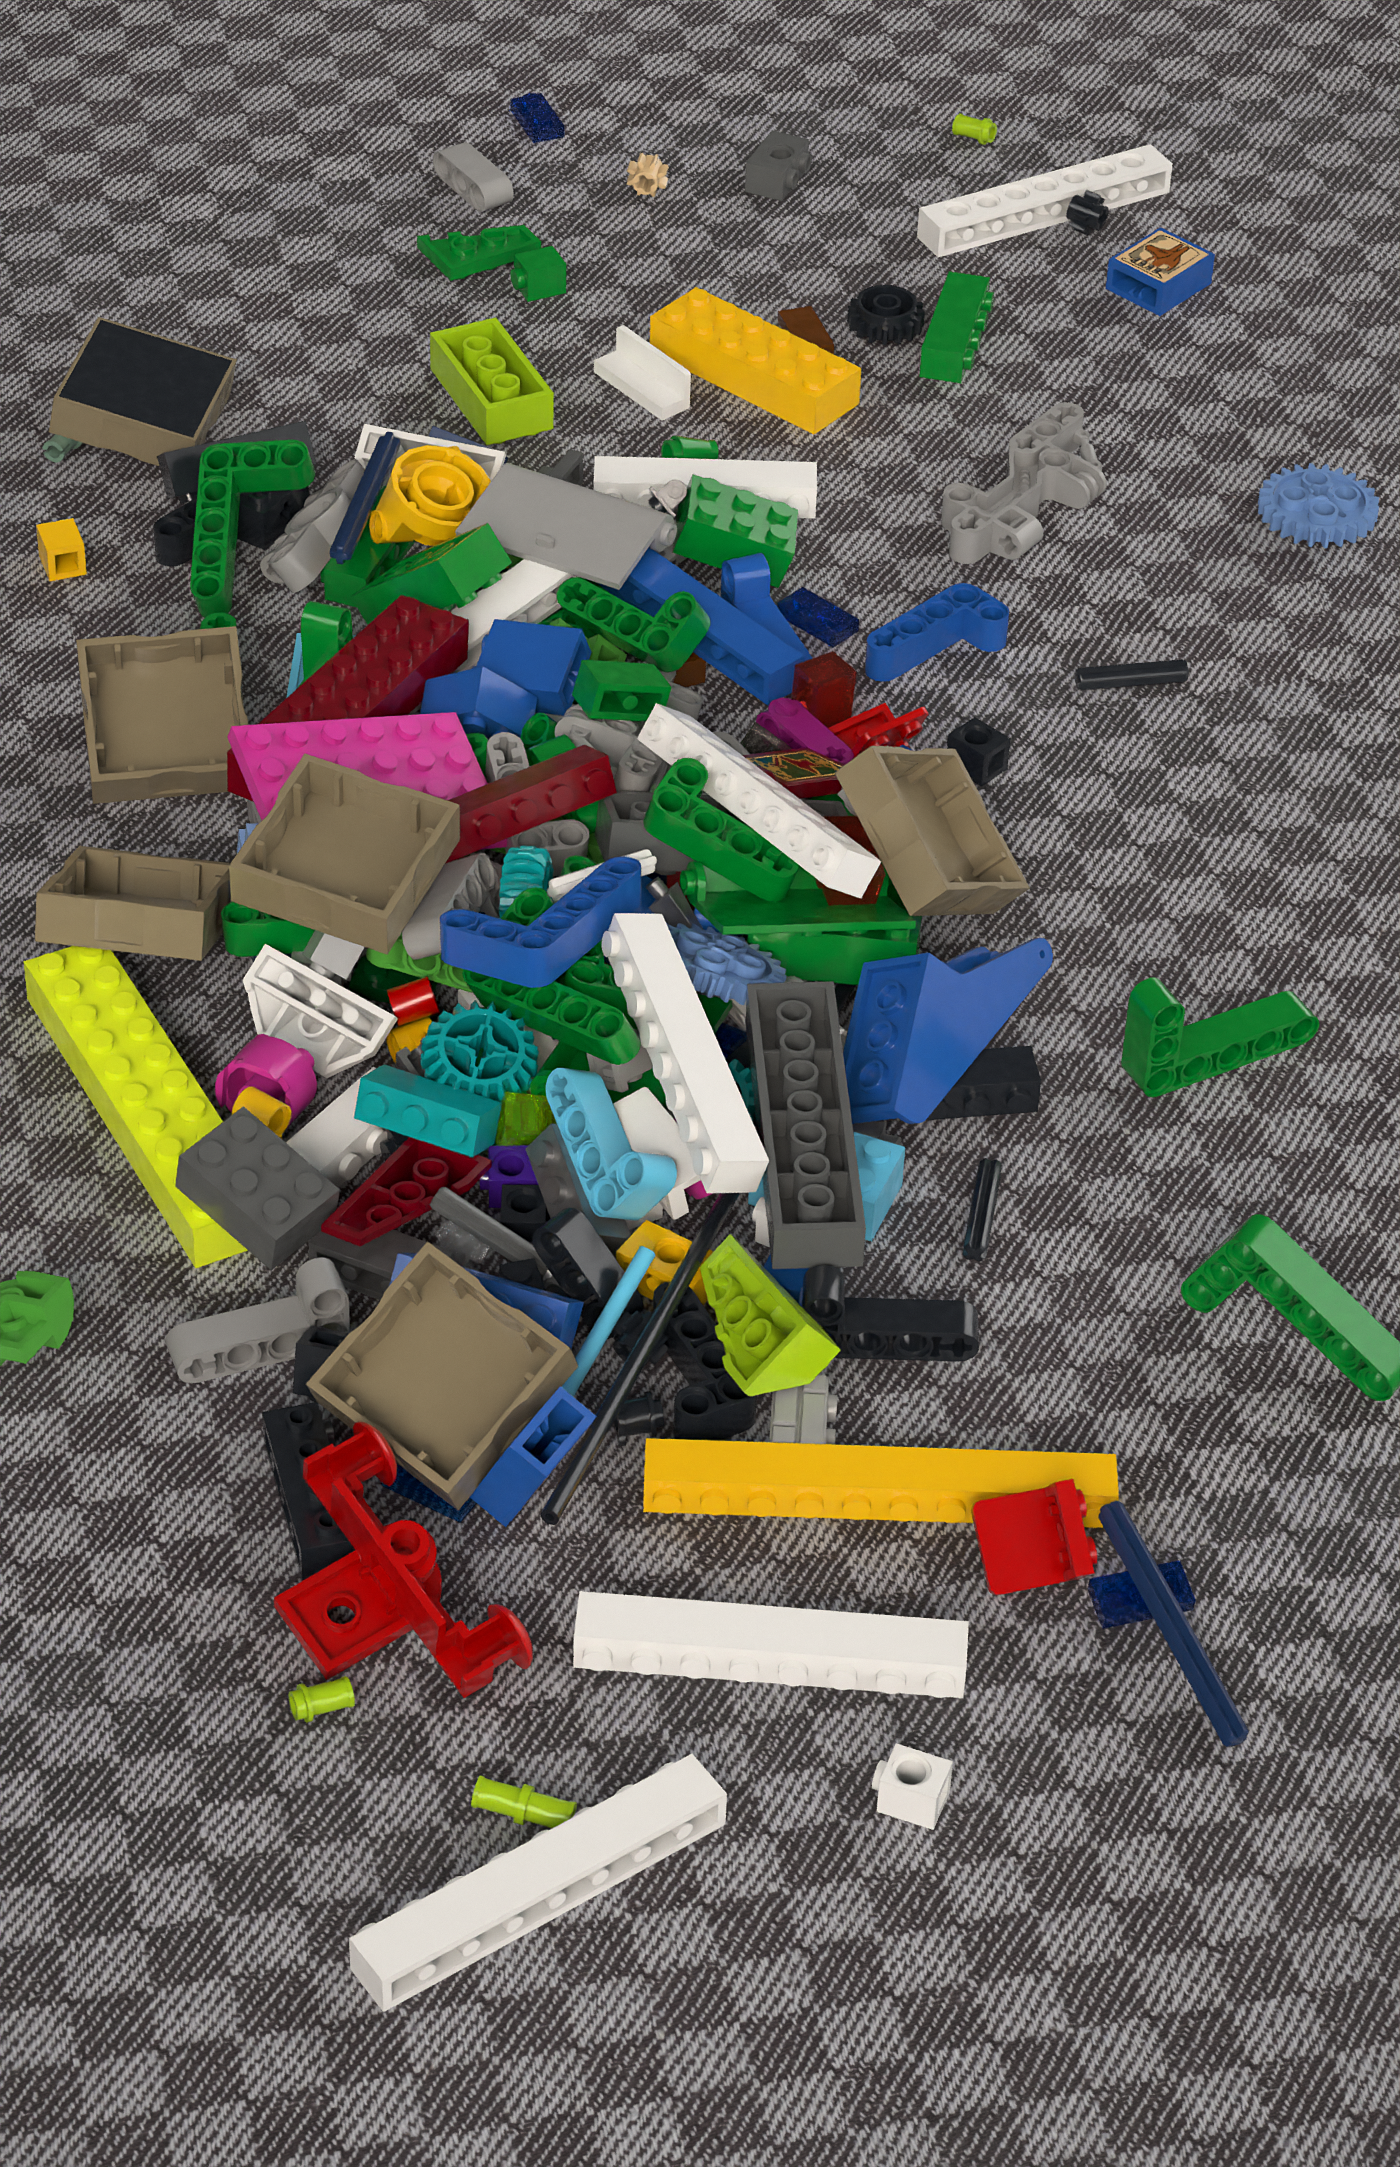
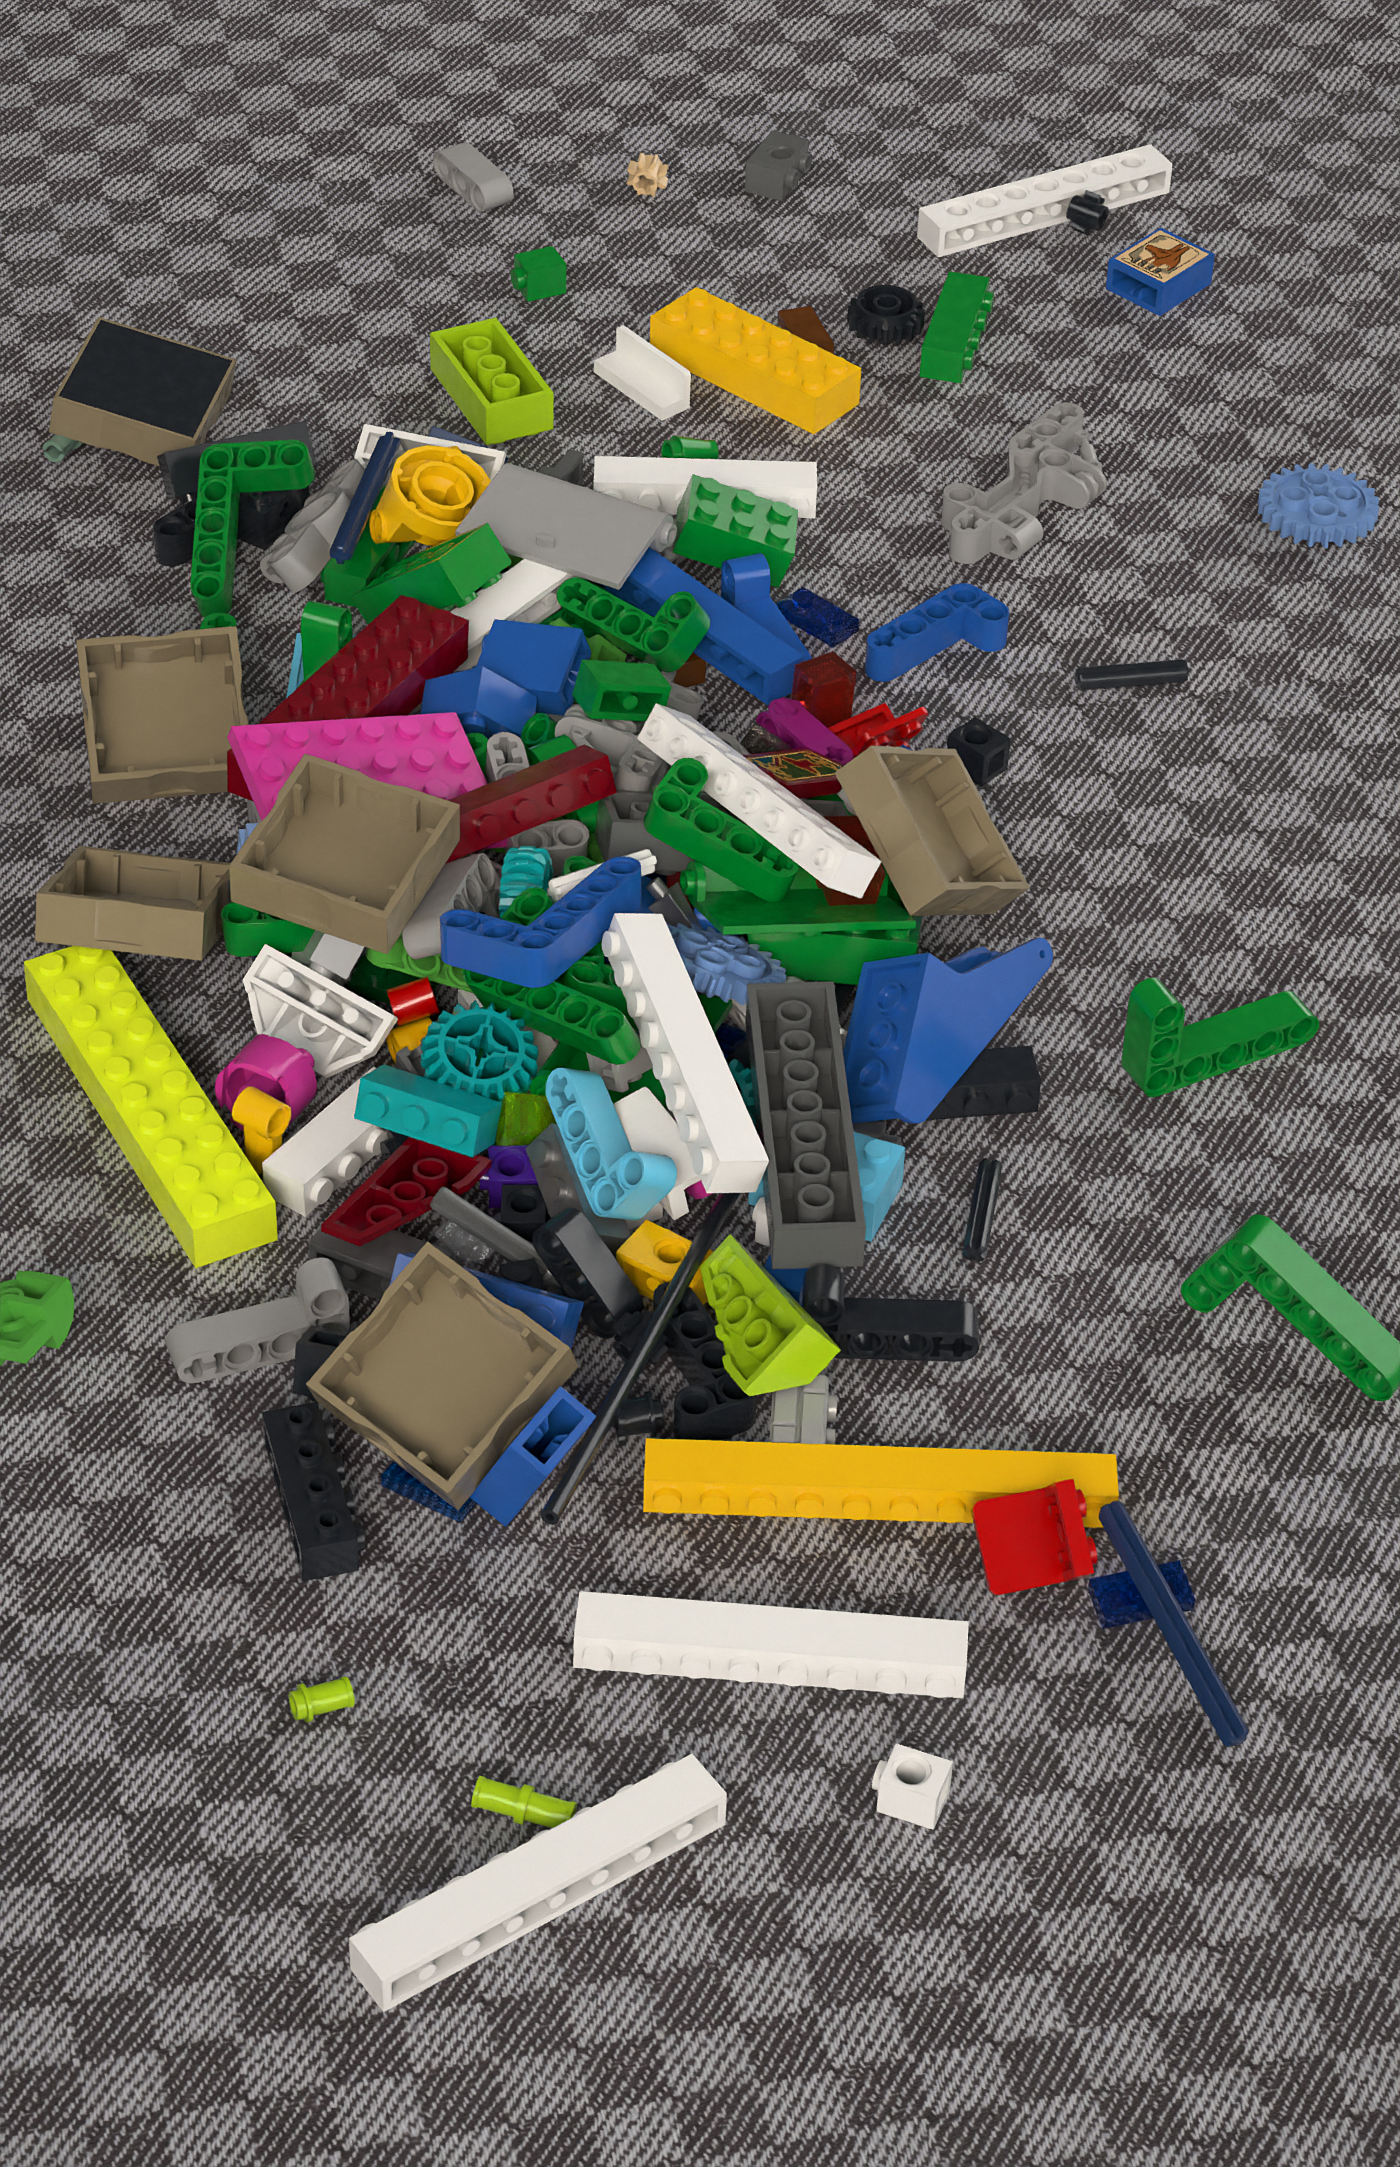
yellow brick [36,518,87,581] -> none
dark grey brick [175,1106,340,1270] -> none
red piece [274,1422,533,1698] -> none
green wing [417,225,541,281] -> none
clear blue plate [510,93,565,143] -> none
medium azure bar [562,1246,656,1397] -> none
hinge [648,480,687,520] -> none
lime pin [952,114,997,145] -> none

